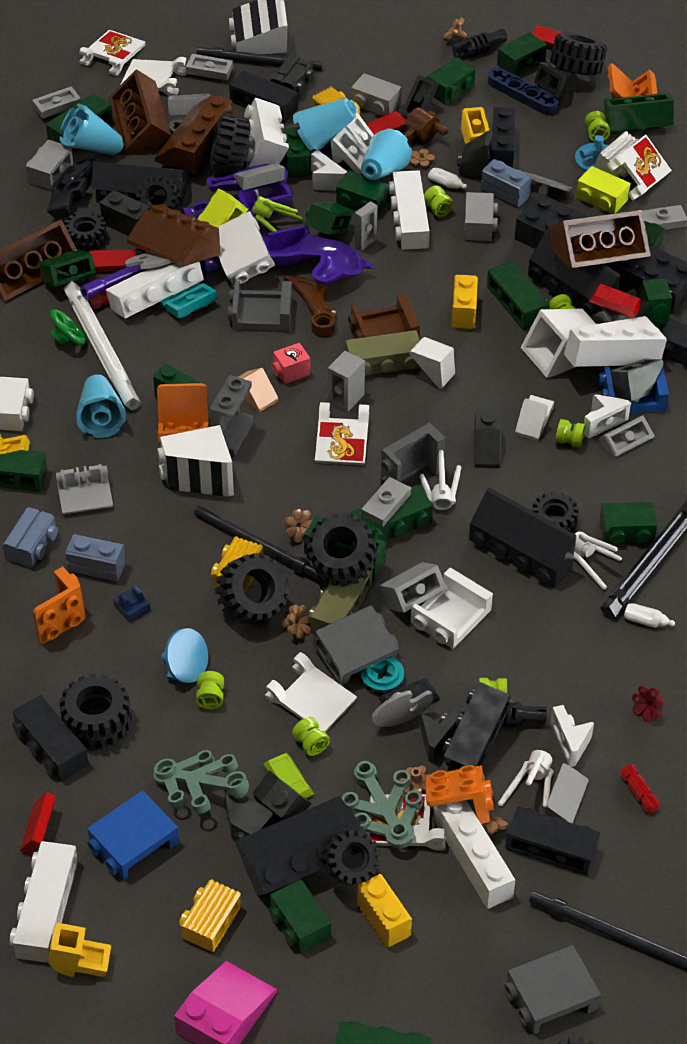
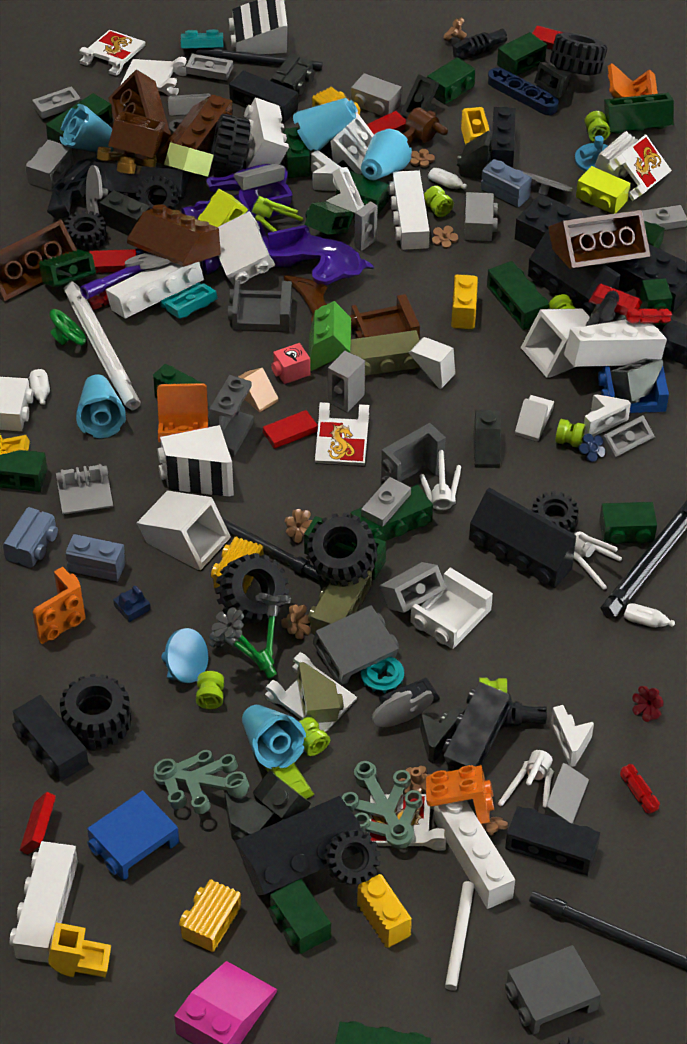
none -> white piece [29,369,50,405]
none -> light grey piece [86,165,108,215]
none -> pearl gold plant [97,147,157,174]
none -> reddish brown brick [108,111,166,160]
none -> white slope [137,491,231,570]
none -> yellowish green slope [164,142,214,177]
none -> teal plate [181,29,223,48]
none -> dark grey plant [209,593,292,678]
none -> medium azure cone [242,705,306,769]
none -> red tile [263,410,318,449]
none -> olive slope [296,662,344,723]
none -> bright green slope [309,301,351,371]
none -> white slope [326,167,364,212]
none -> medium nougat plant [432,226,458,249]
none -> white bar [445,881,474,991]
none -> dark blue plant [579,433,606,462]
none -> black hinge [585,290,620,326]
none -> red axle [626,309,672,323]

